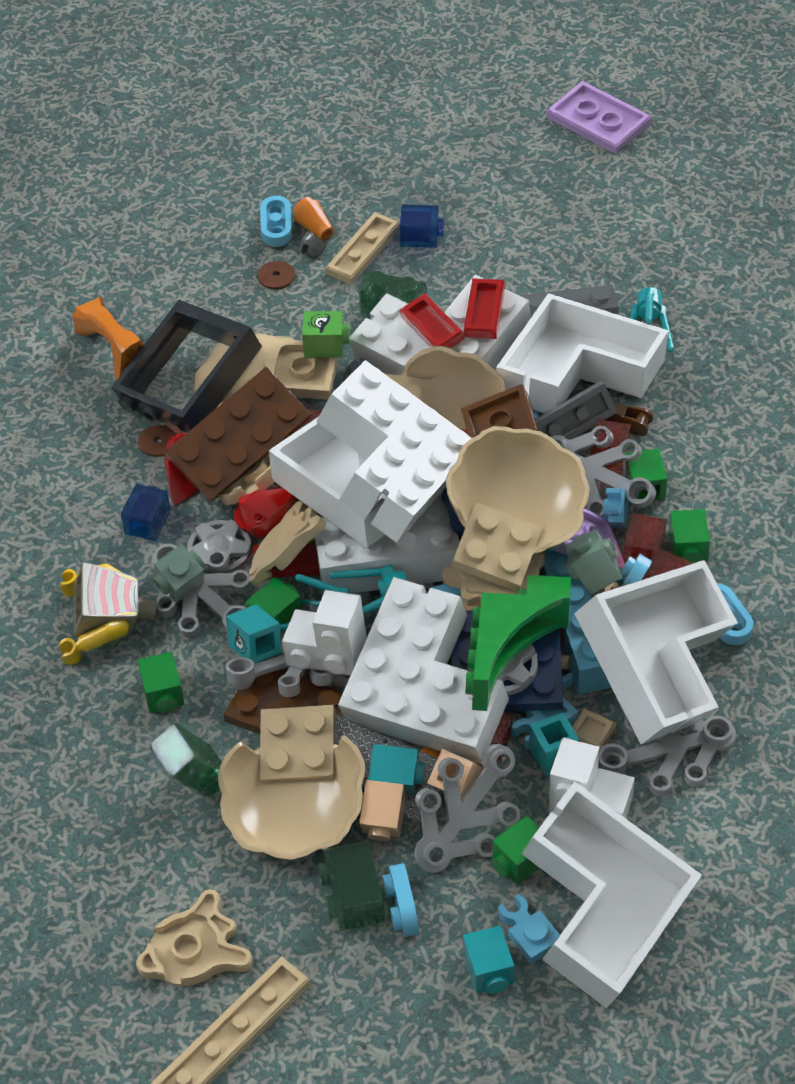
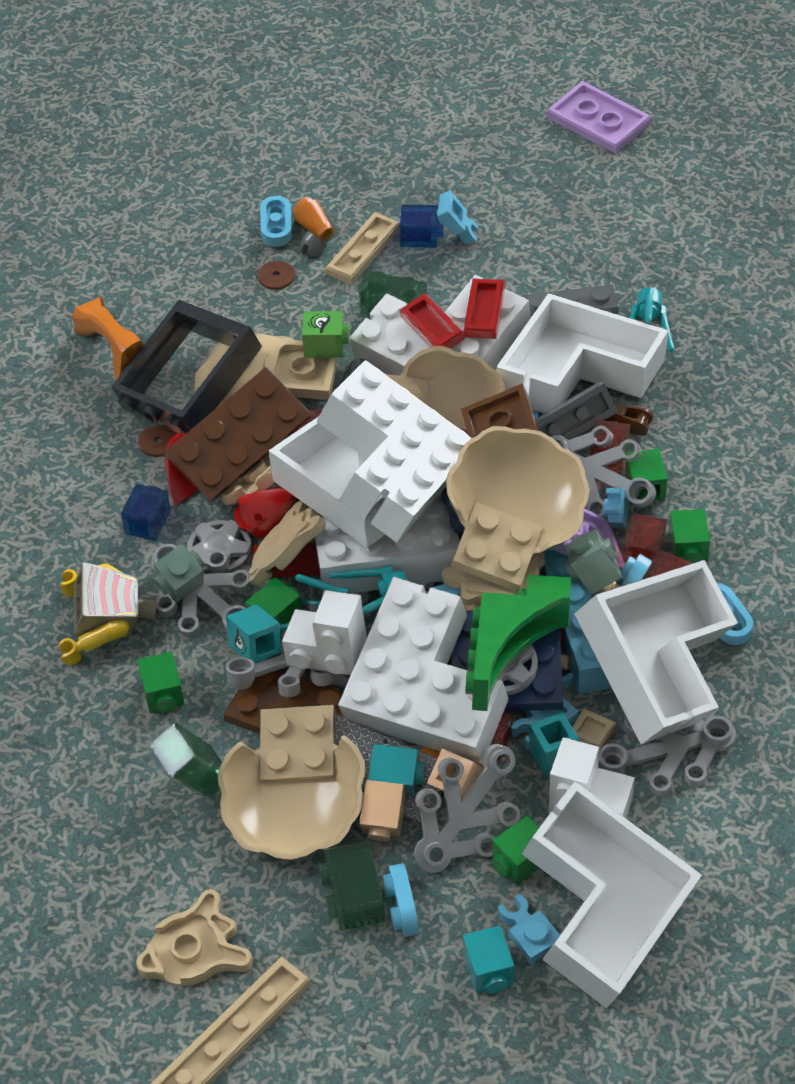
none -> medium azure plate [437,190,478,245]

